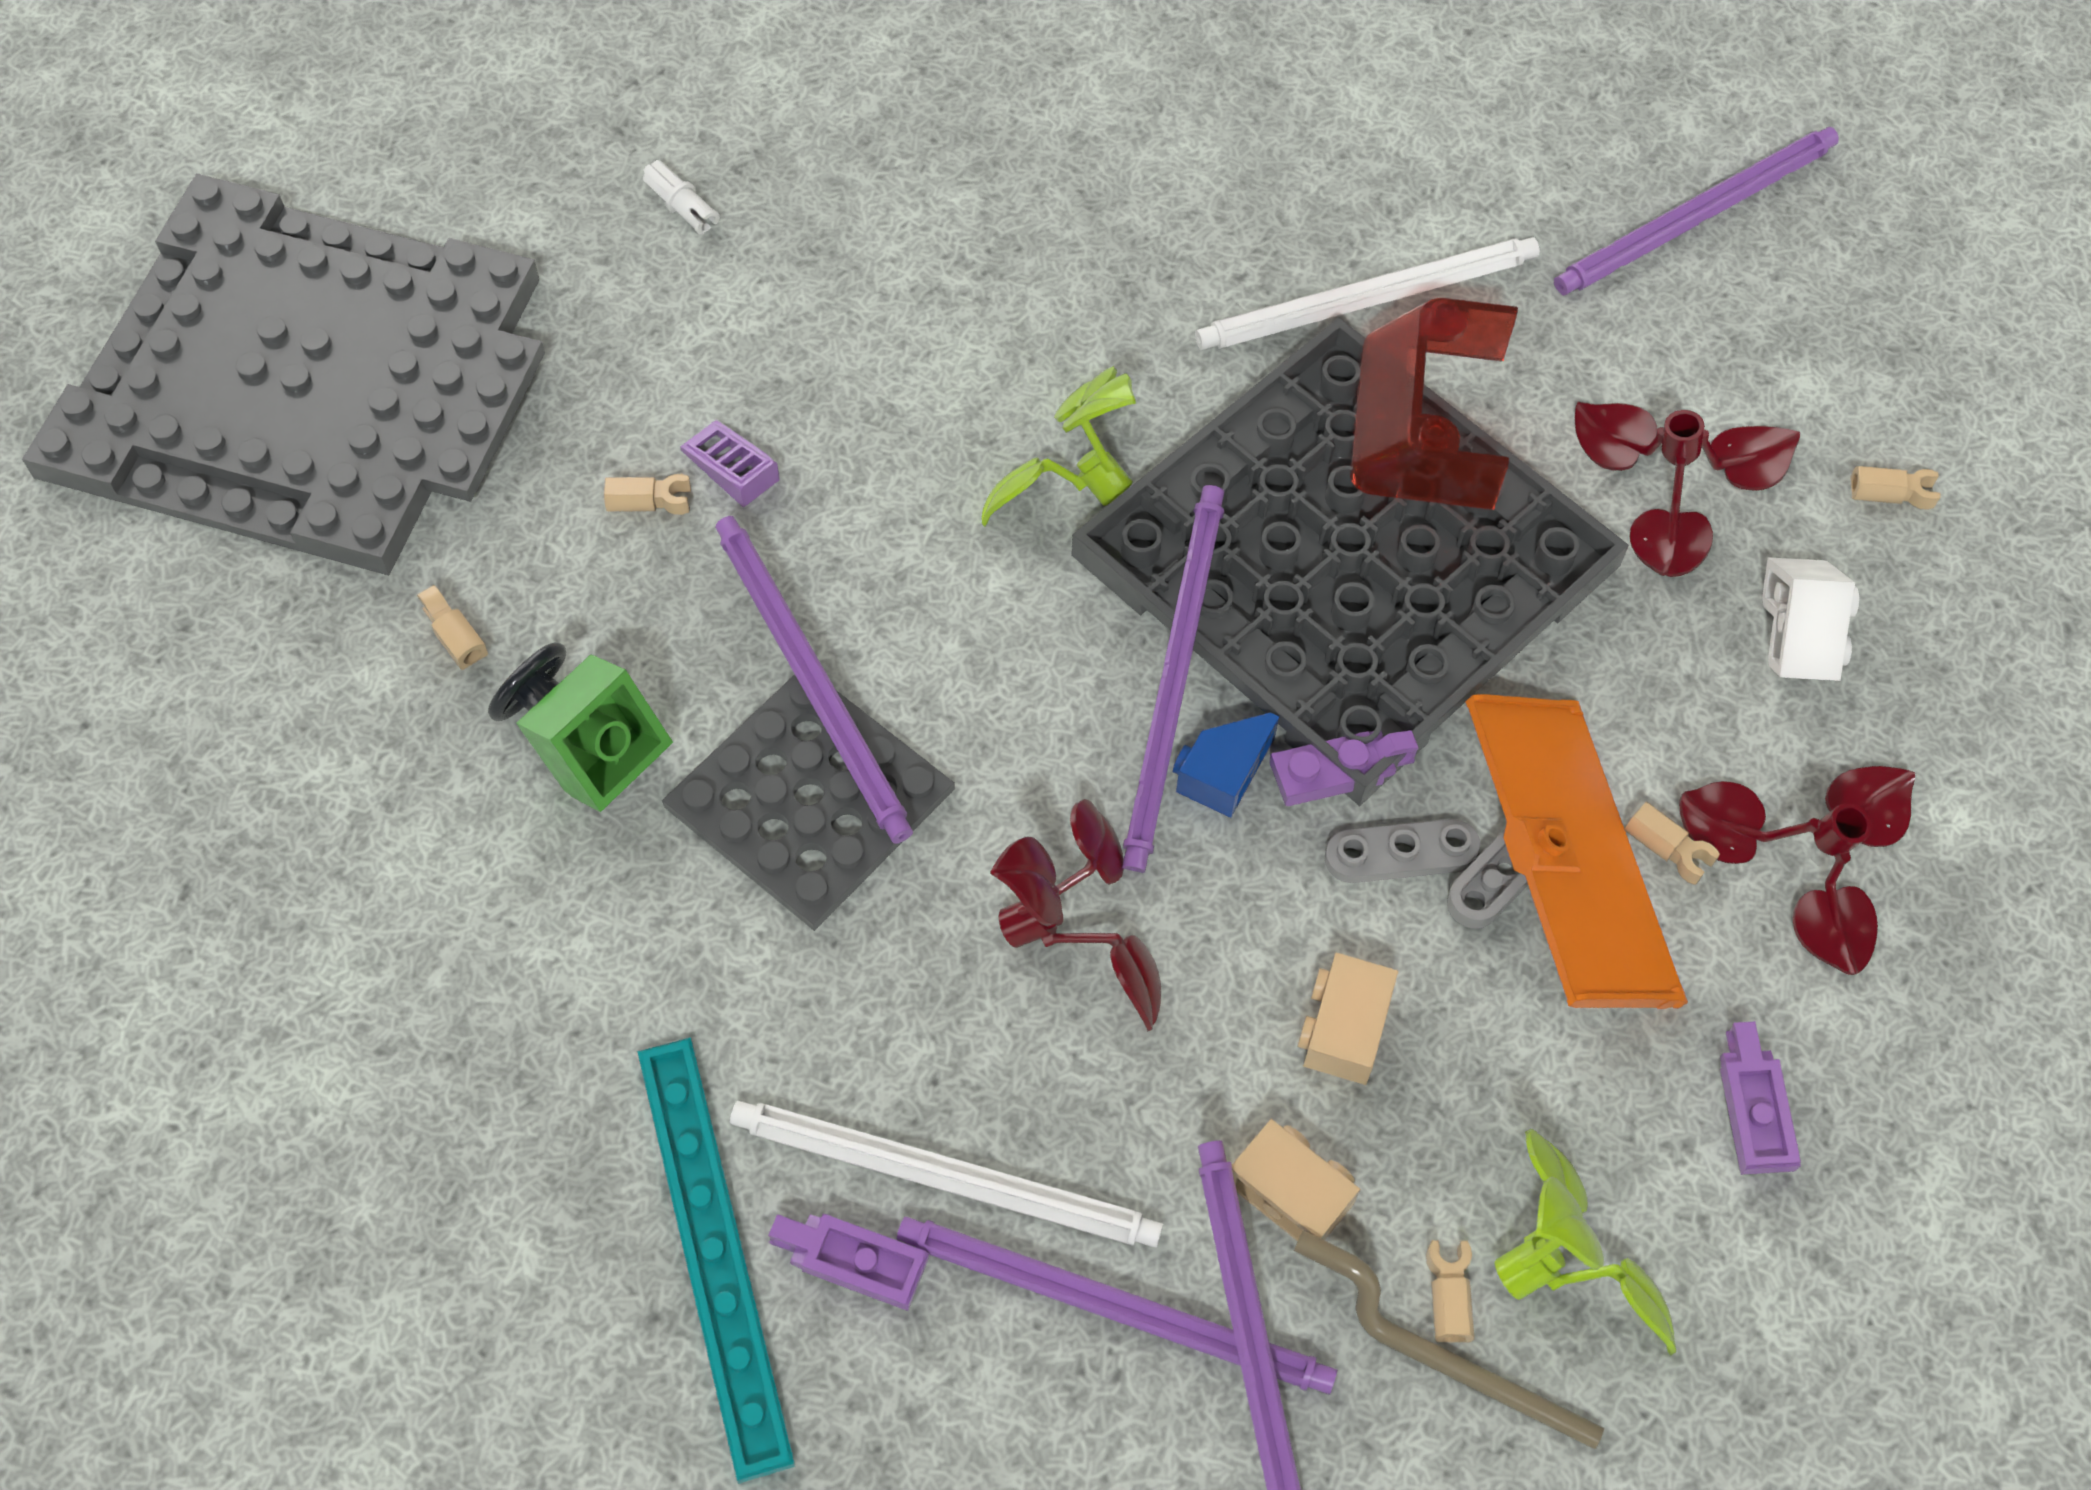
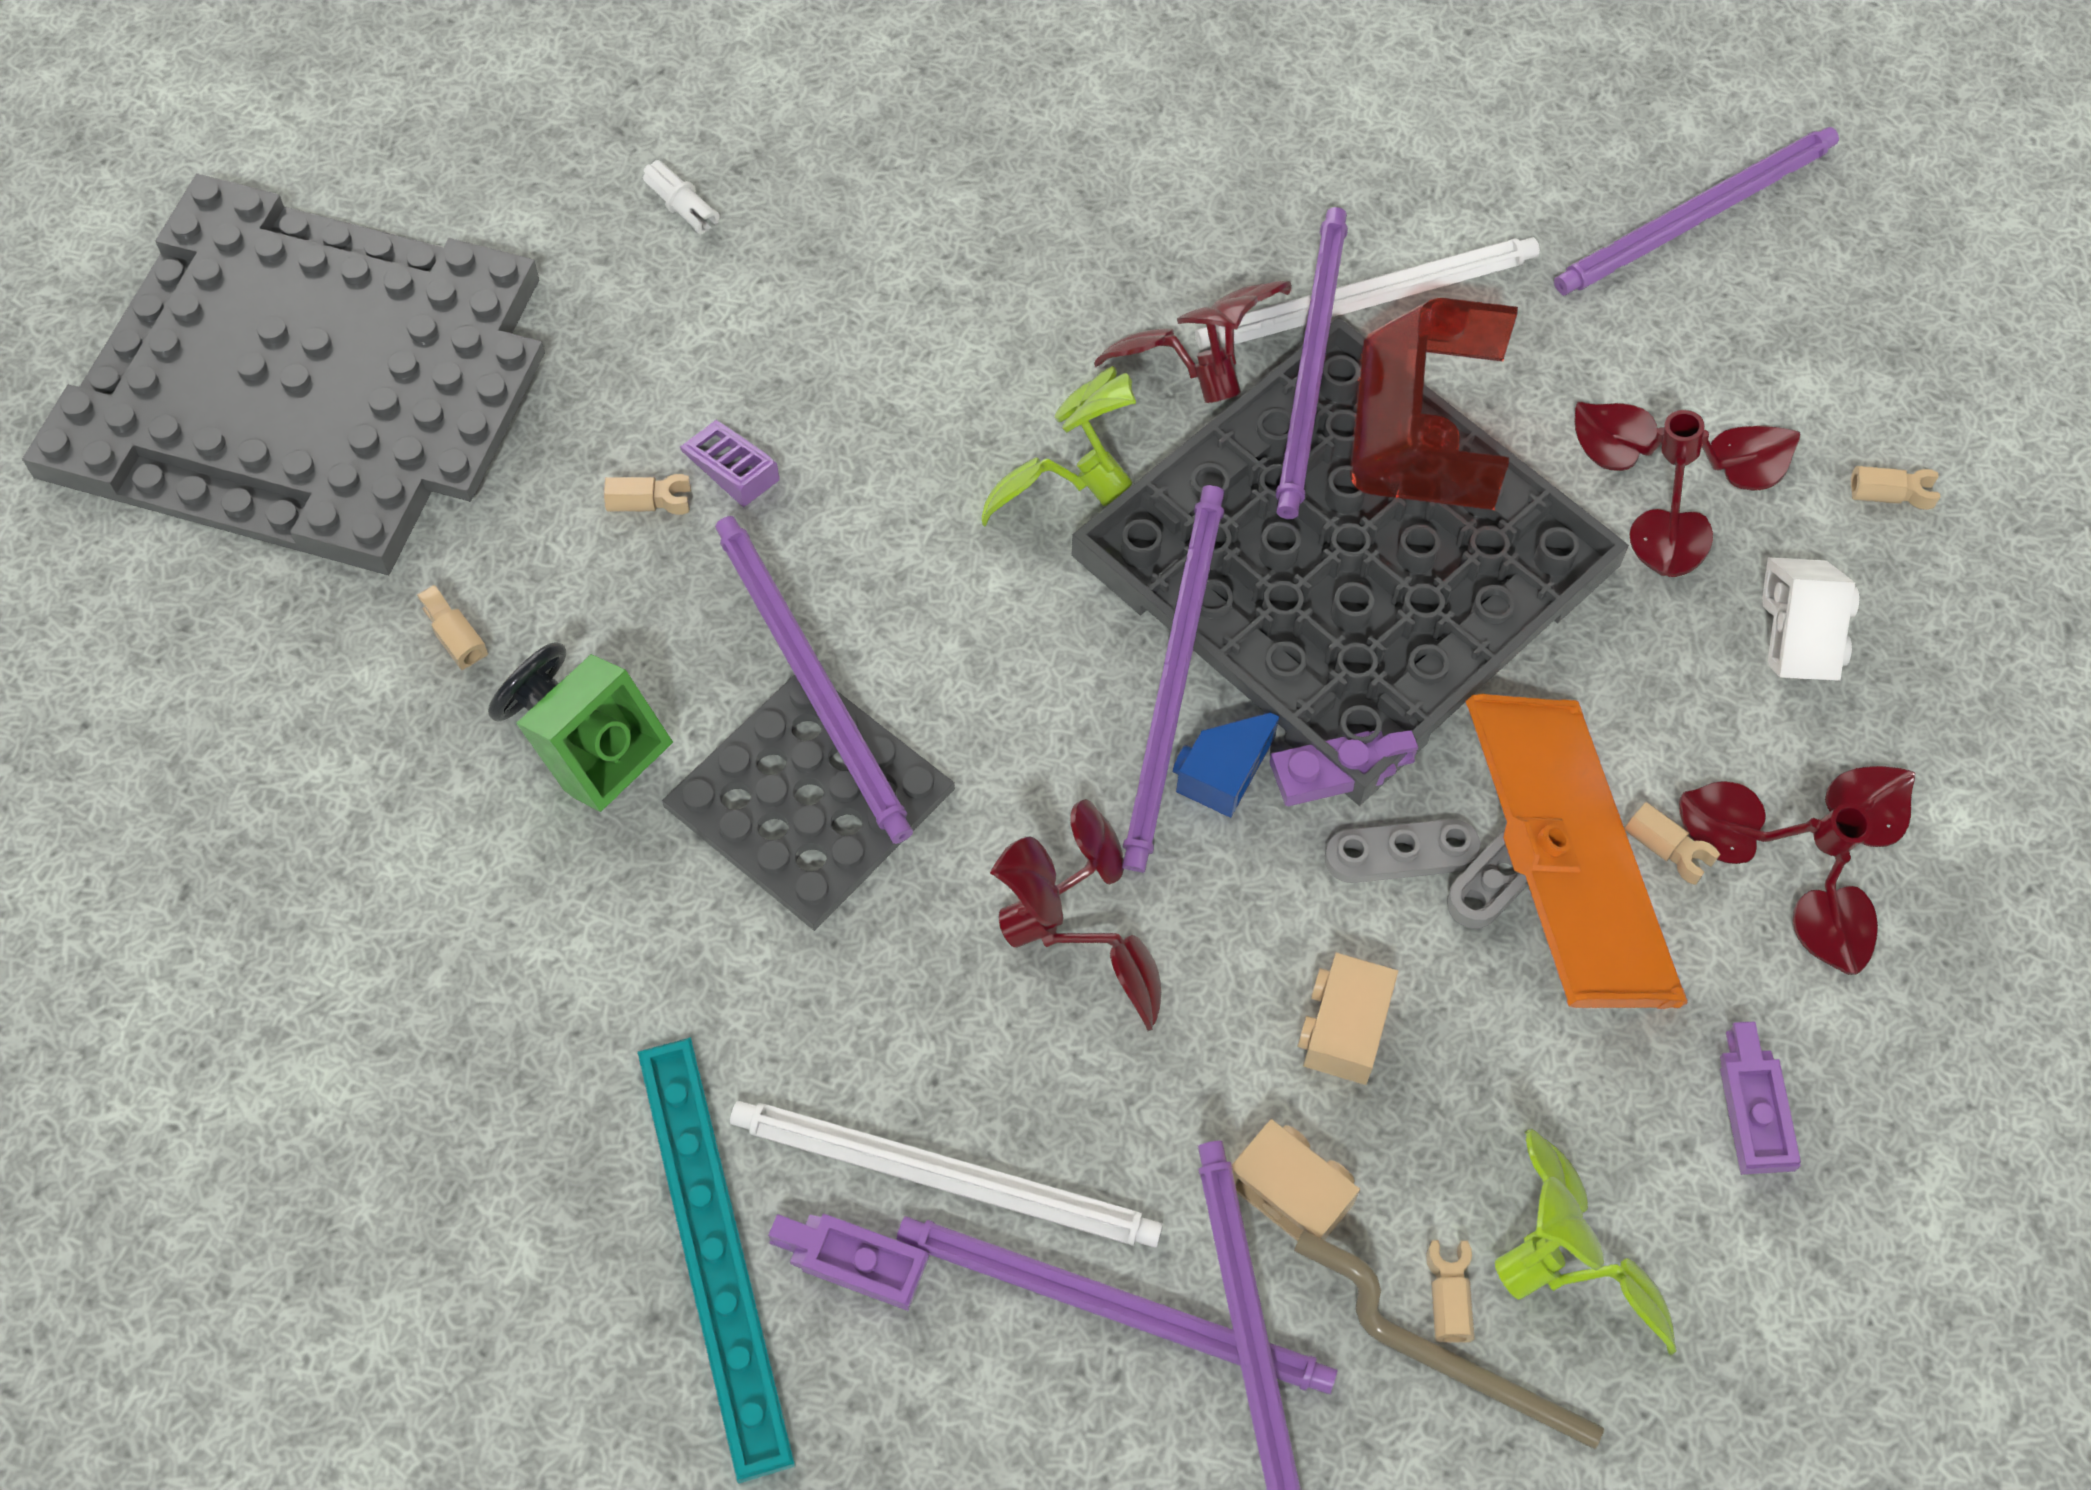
none -> dark red plant [1094,281,1292,403]
none -> medium lavender piece [1275,207,1348,519]

